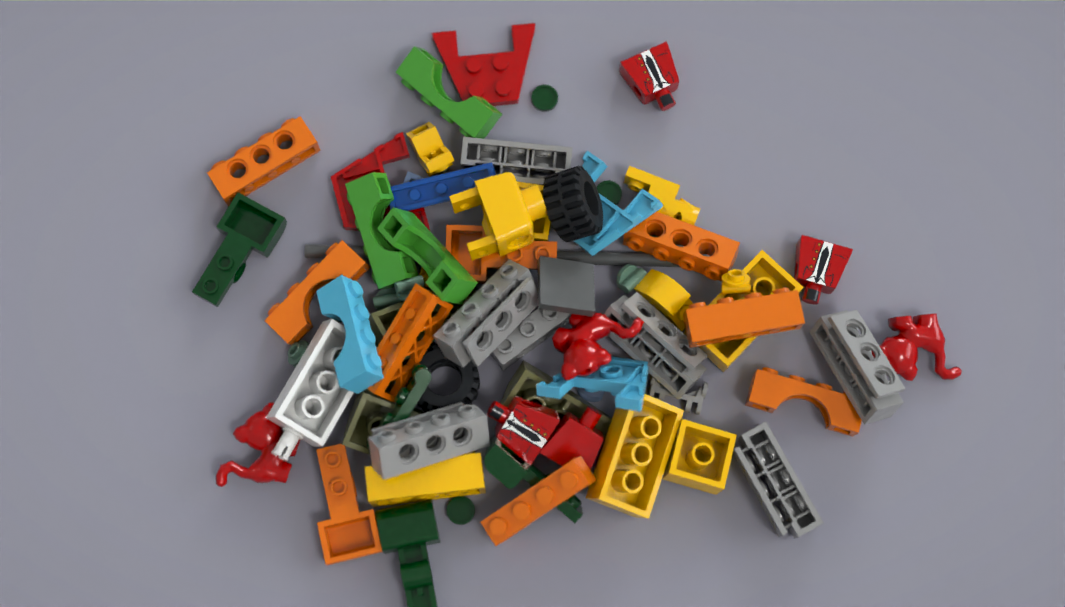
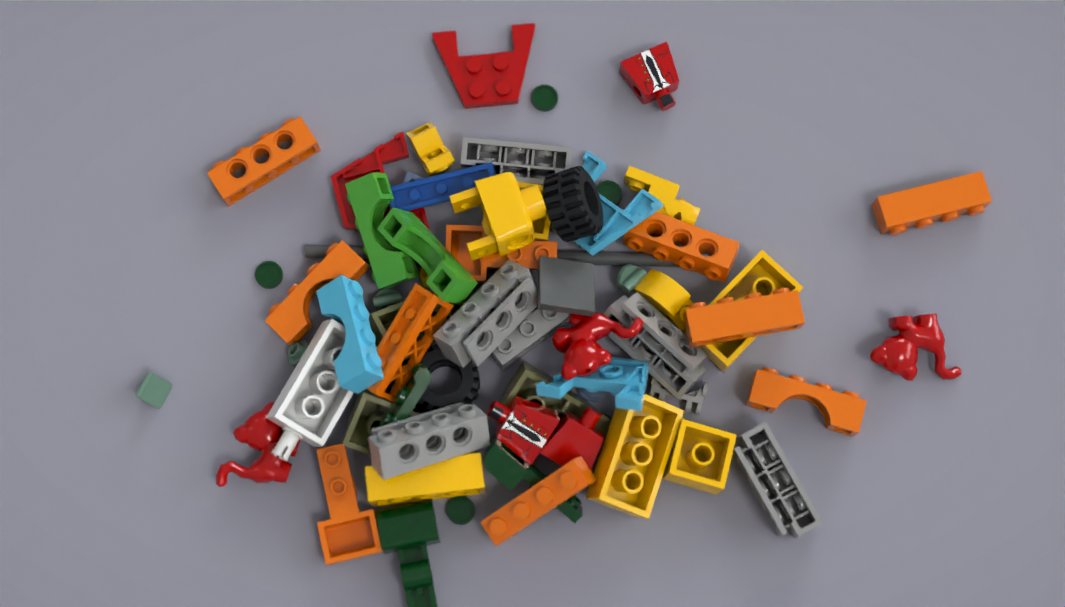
dark green plate [192,192,287,307] -> none
sand green plate [394,275,424,302] -> none
bright green arch [396,46,503,139] -> none
yellow plate [721,269,751,294] -> none
red torso [794,235,853,305] -> none
light grey brick [809,310,906,425] -> none
none -> sand green slope [135,371,172,409]
none -> dark green piece [255,261,283,289]
none -> orange brick [872,171,992,236]

